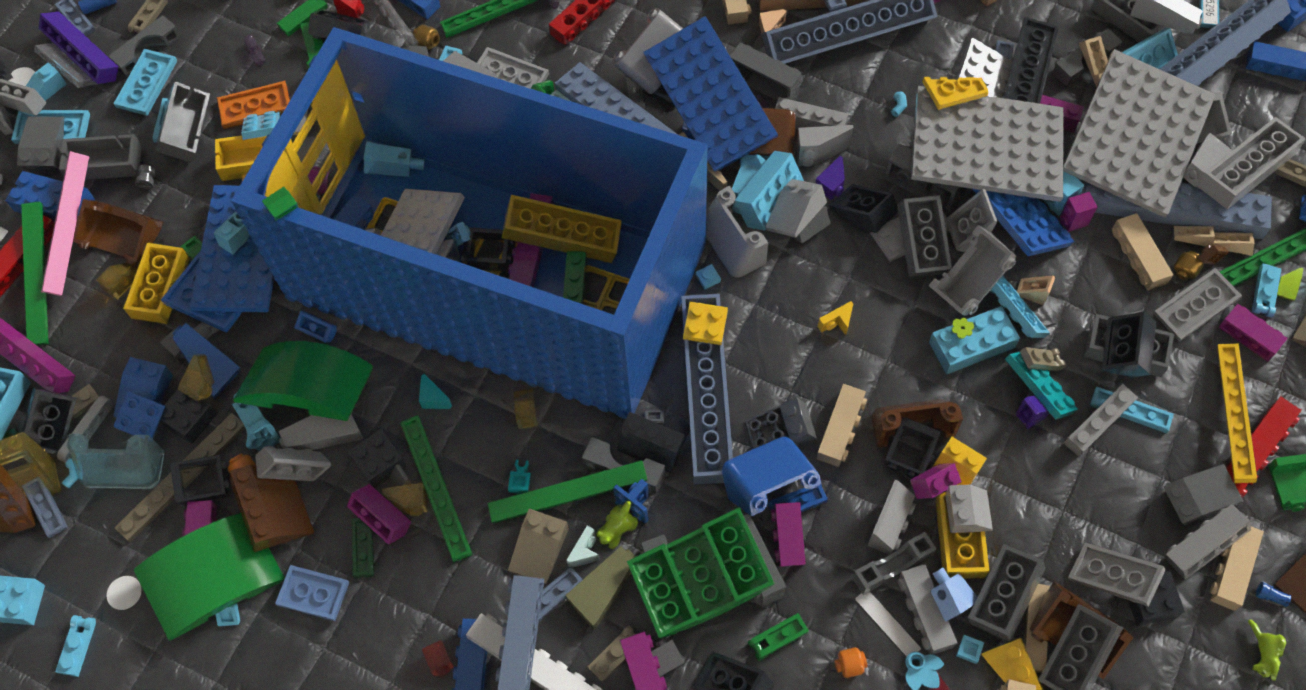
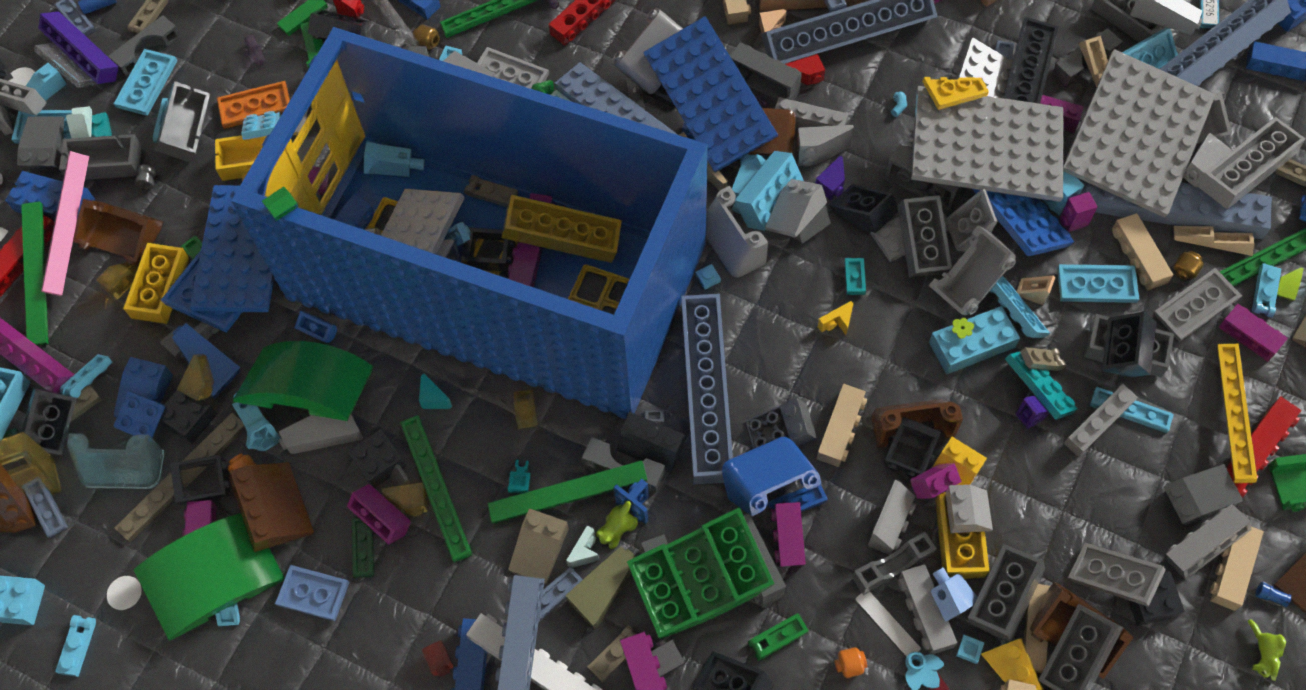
light grey beam [57,396,113,463] -> none
medium azure arm [62,458,81,489] -> none
medium azure slope [214,211,250,254] -> none
light grey slope [255,446,331,481] -> none
green brick [563,251,587,305] -> none
yellow plate [683,302,728,345] -> none
reddish brown plate [1198,245,1229,265] -> none
none -> medium azure plate [60,354,112,398]
none -> light aqua slope [66,106,92,138]
none -> teal plate [91,112,112,137]
none -> dark tan plate [464,175,518,207]
none -> red slope [785,54,825,85]
none -> teal plate [844,258,866,295]
none -> medium azure plate [1057,264,1139,303]

